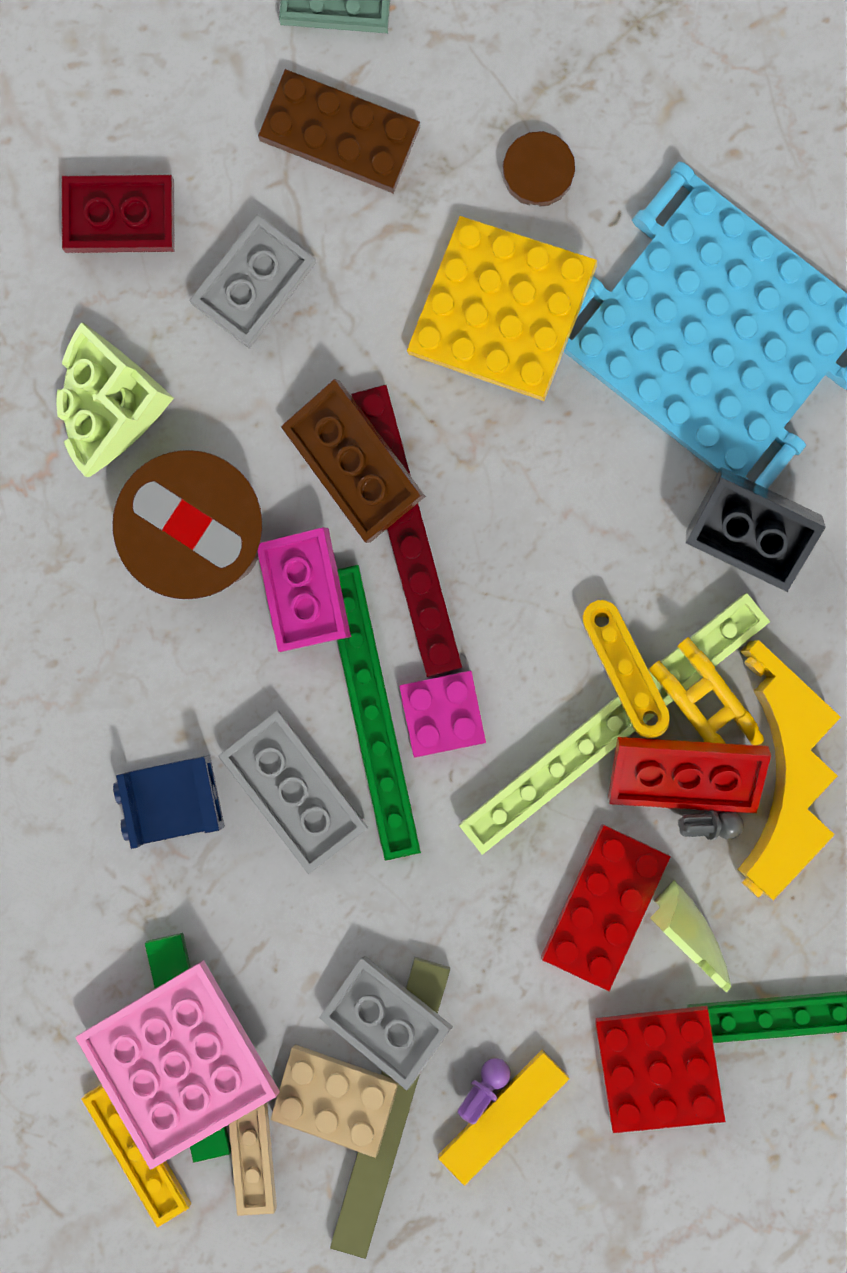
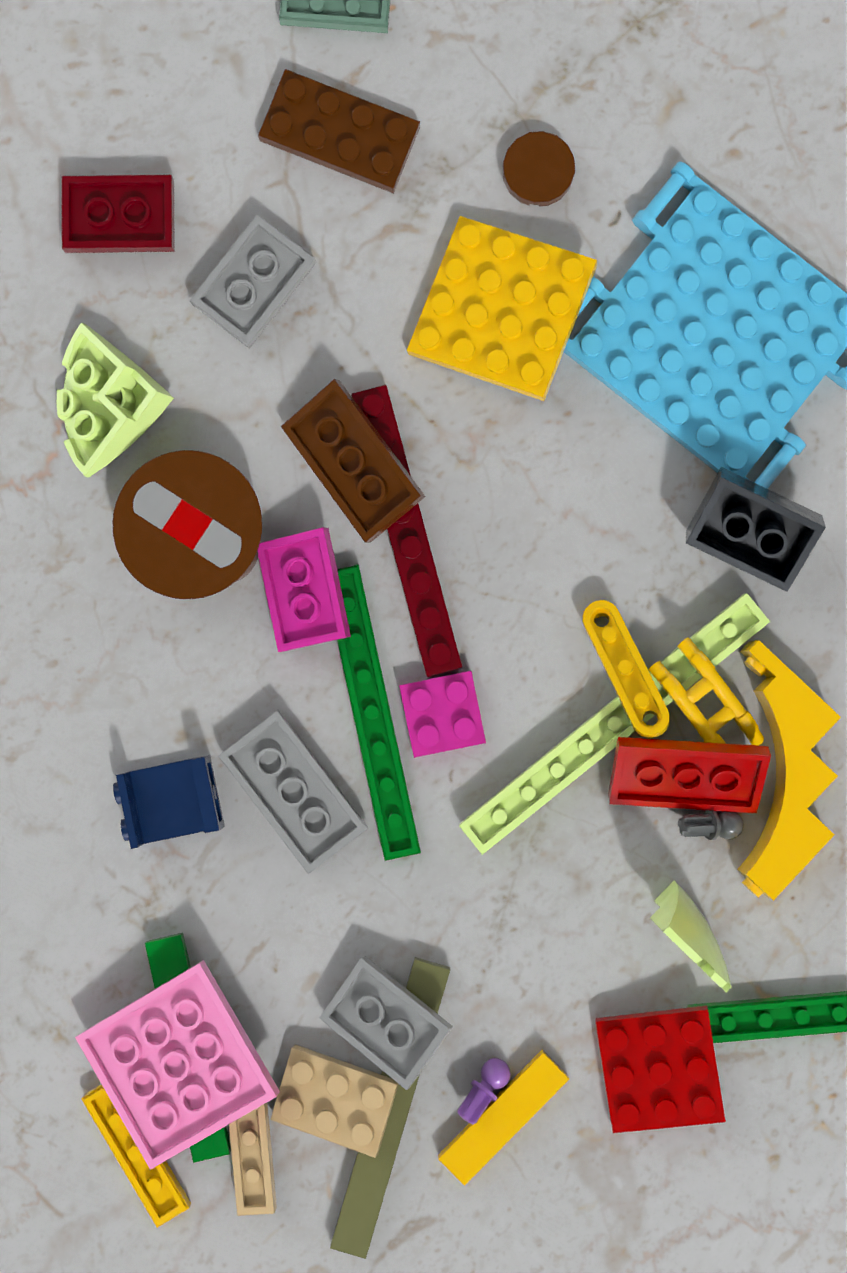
red plate [541,824,671,992] -> none

